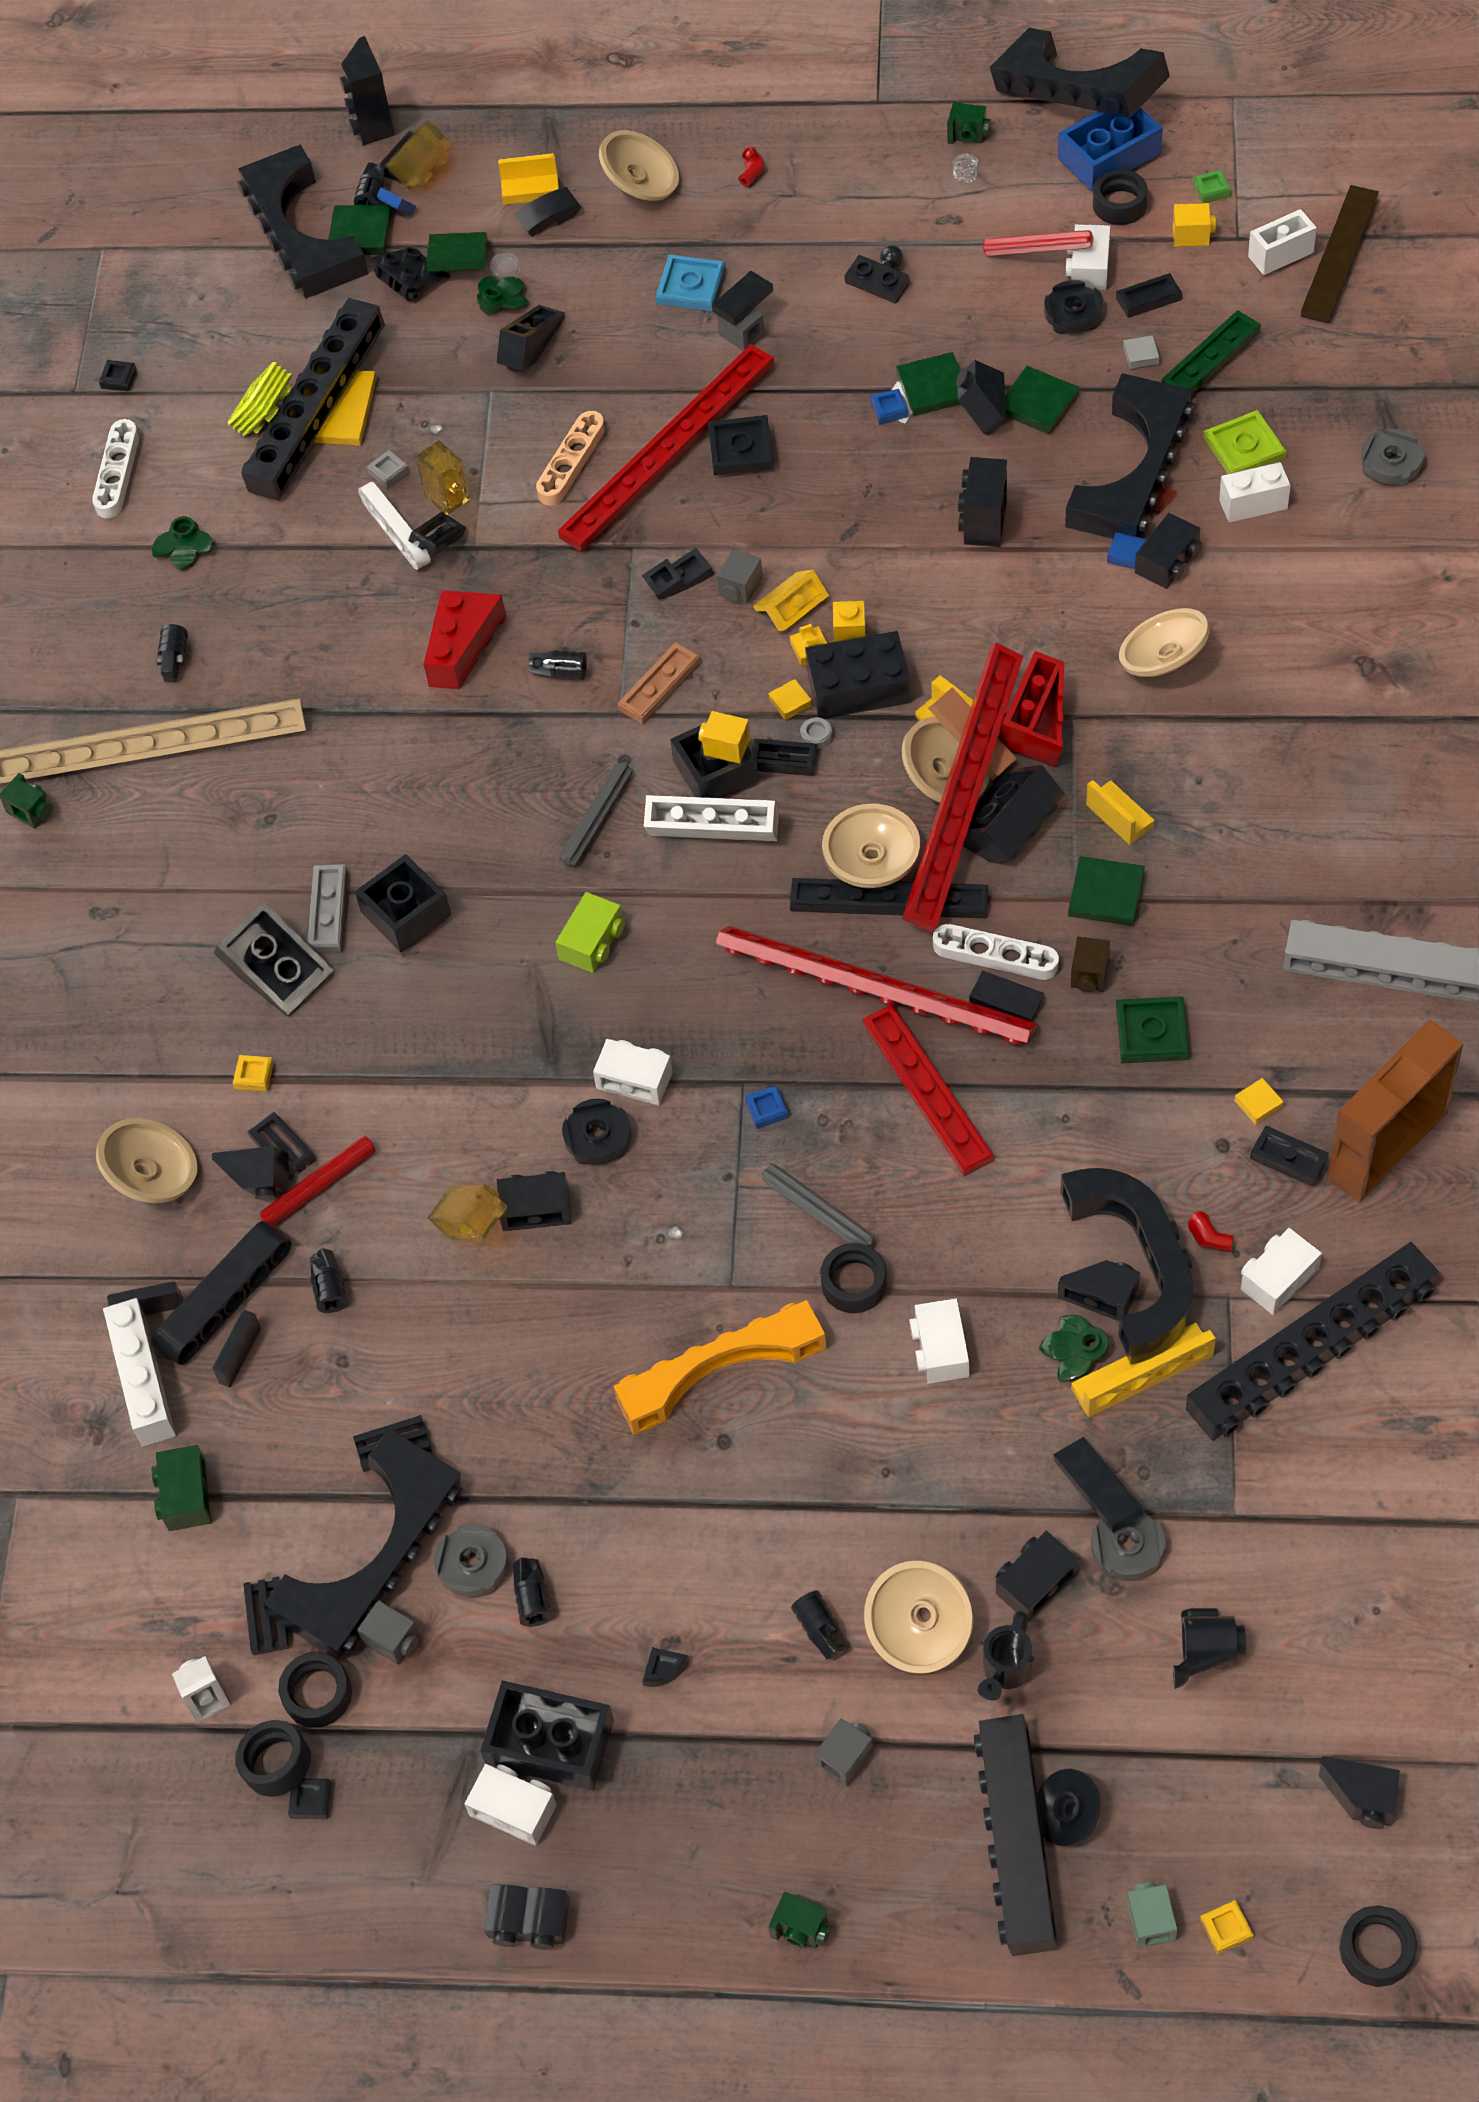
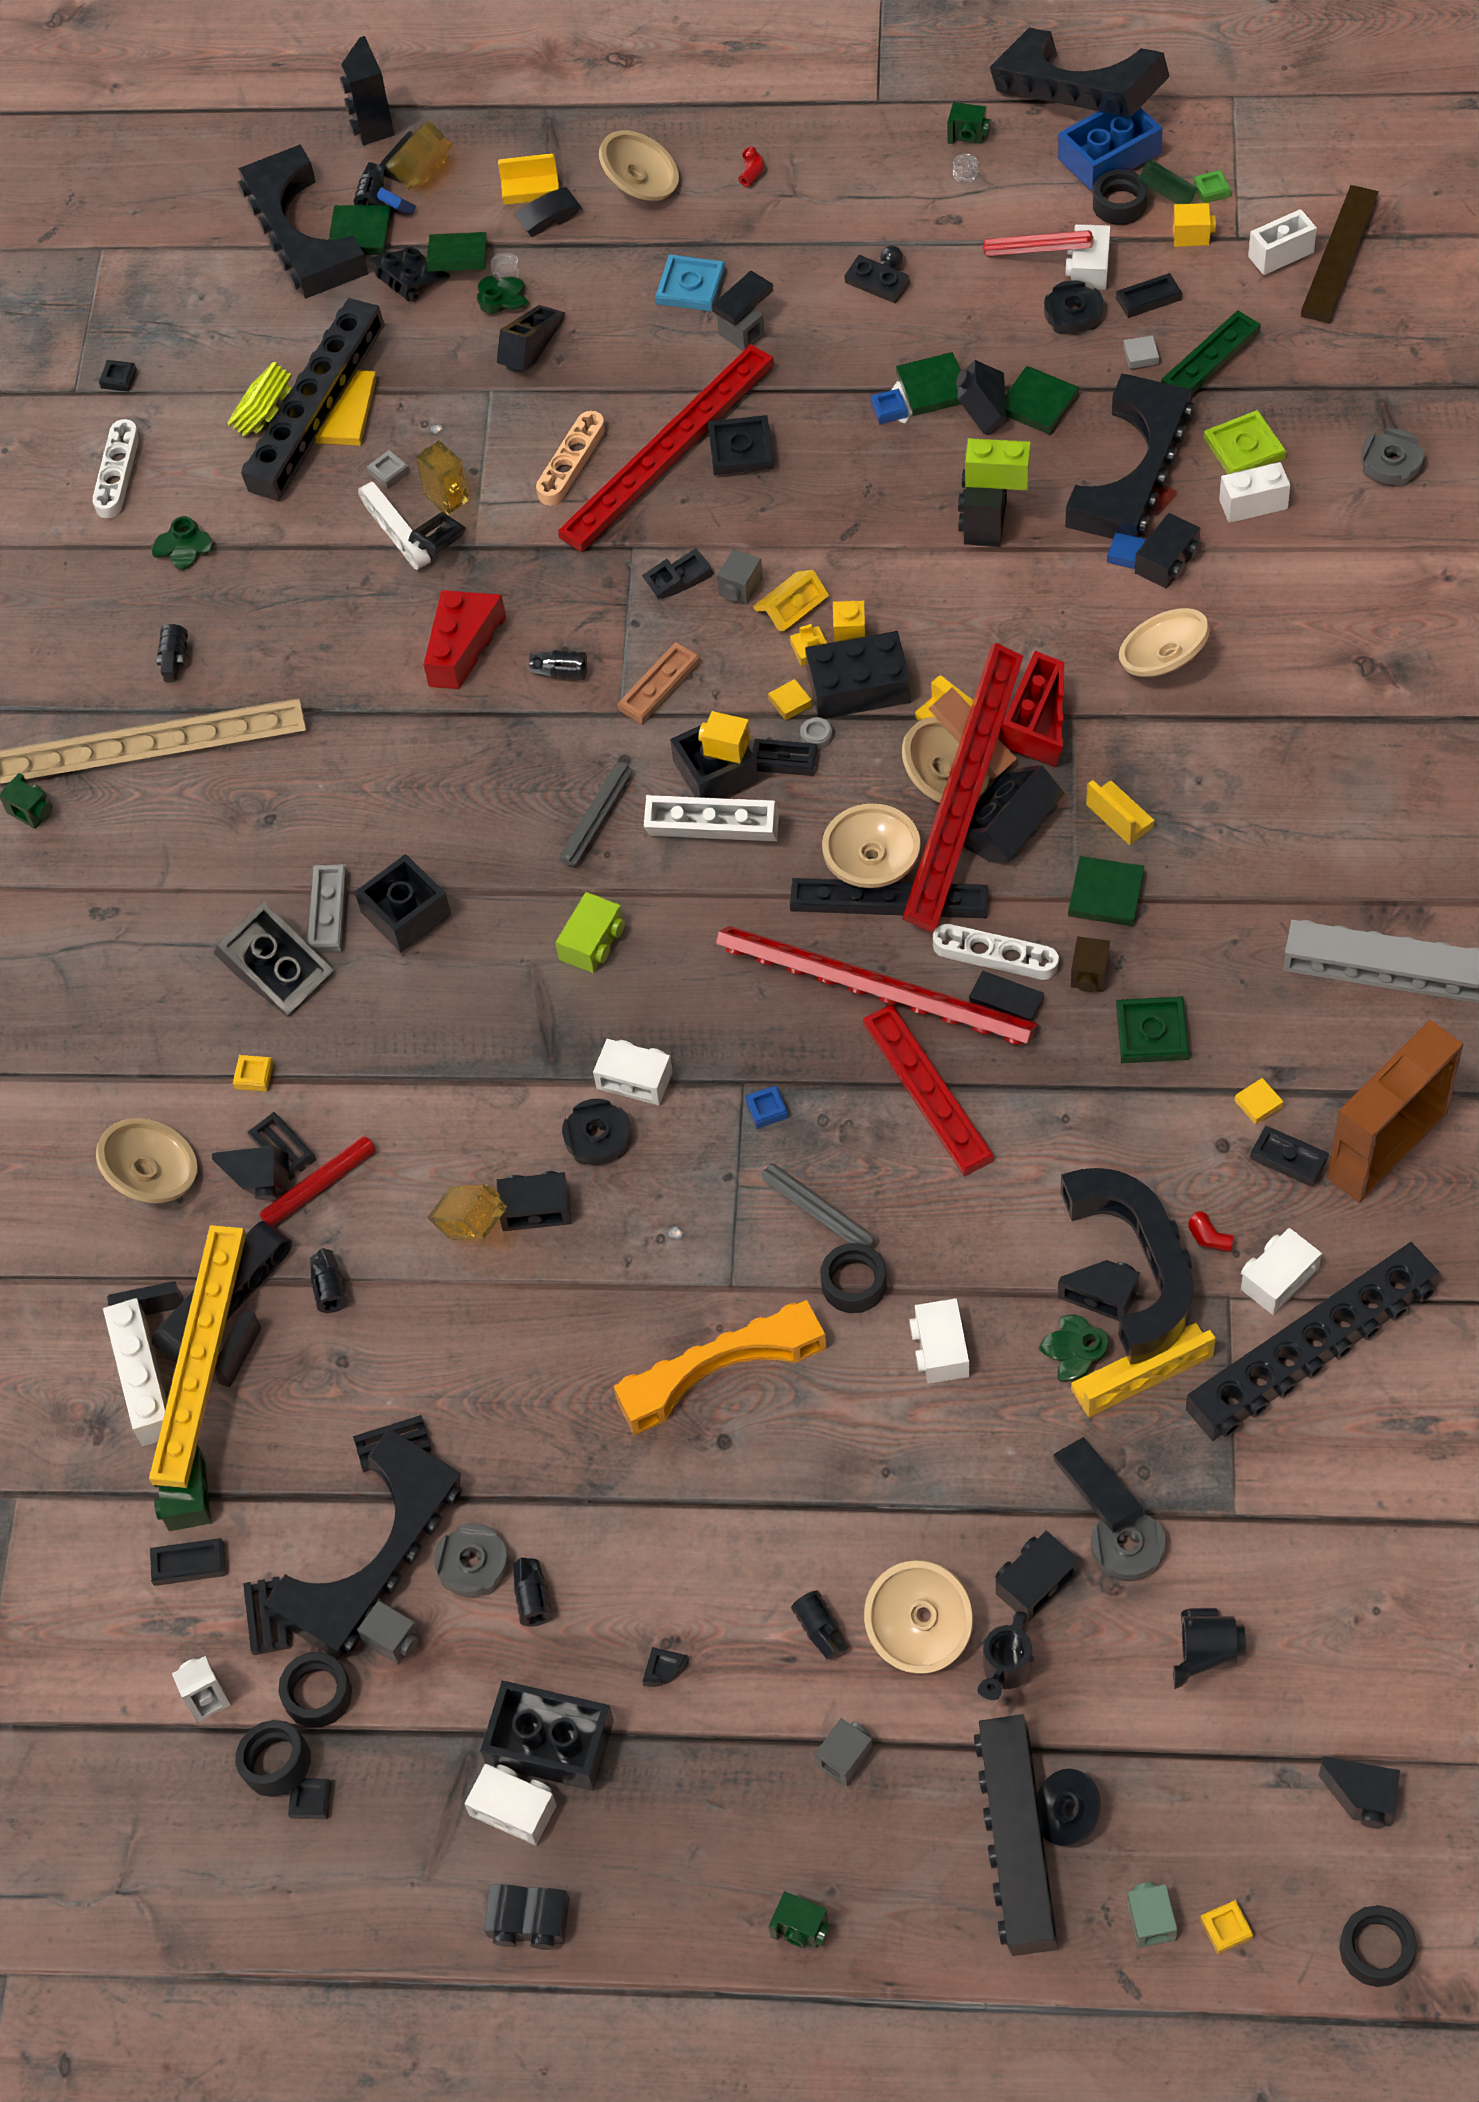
none -> yellow plate [149,1225,246,1488]
none -> black tile [150,1538,225,1586]
none -> lime brick [965,438,1030,490]
none -> clear green tile [1138,158,1198,204]

